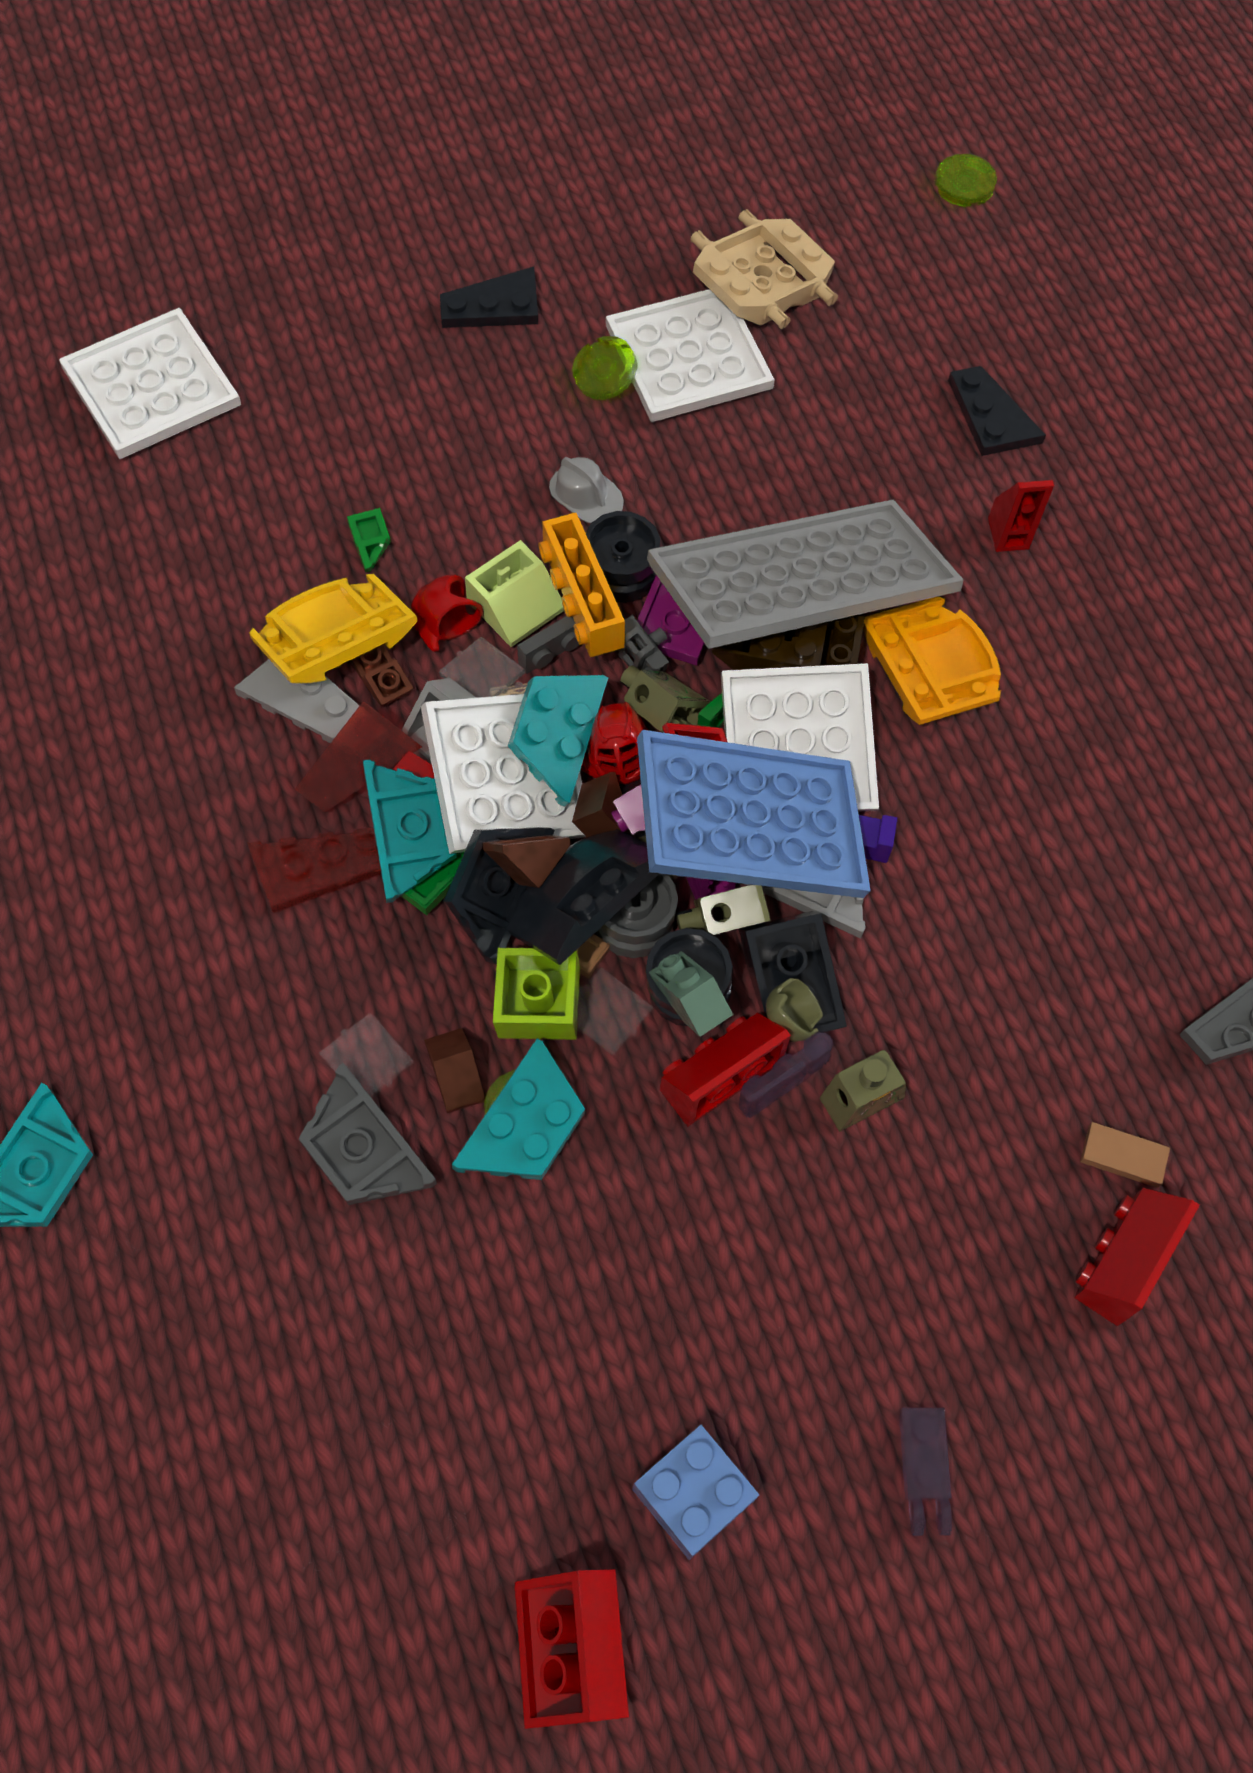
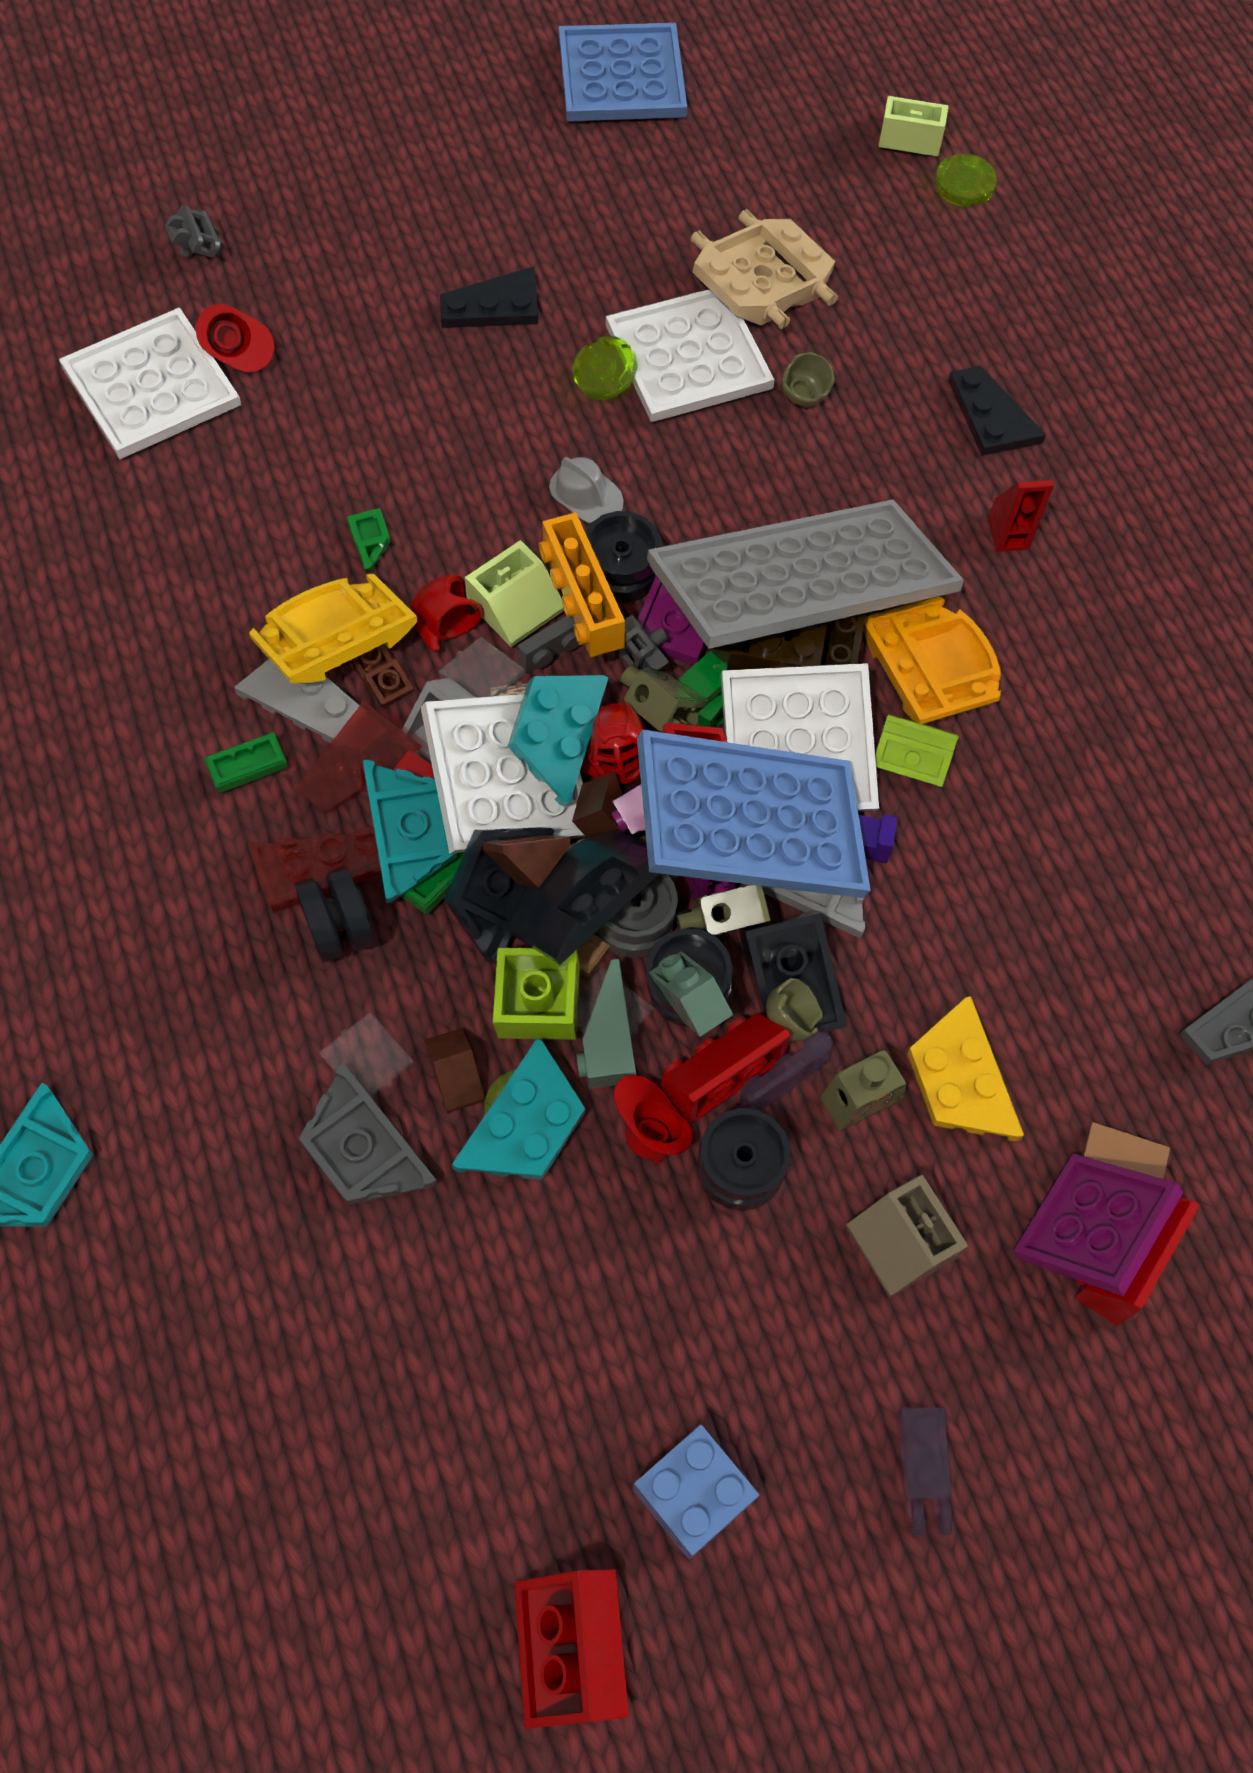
none -> dark grey piece [165,205,224,258]
none -> red piece [195,304,275,372]
none -> green plate [204,732,288,794]
none -> black wheel [294,865,375,963]
none -> medium blue plate [559,23,687,121]
none -> sand green slope [576,959,636,1089]
none -> red piece [613,1075,693,1165]
none -> green slope [678,651,730,702]
none -> black wheel [696,1108,791,1211]
none -> olive hair [781,352,835,408]
none -> dark tan slope [845,1174,968,1298]
none -> lime plate [875,714,959,787]
none -> yellowish green slope [878,96,949,156]
none -> yellow wing [907,996,1024,1141]
none -> magenta plate [1014,1154,1183,1296]

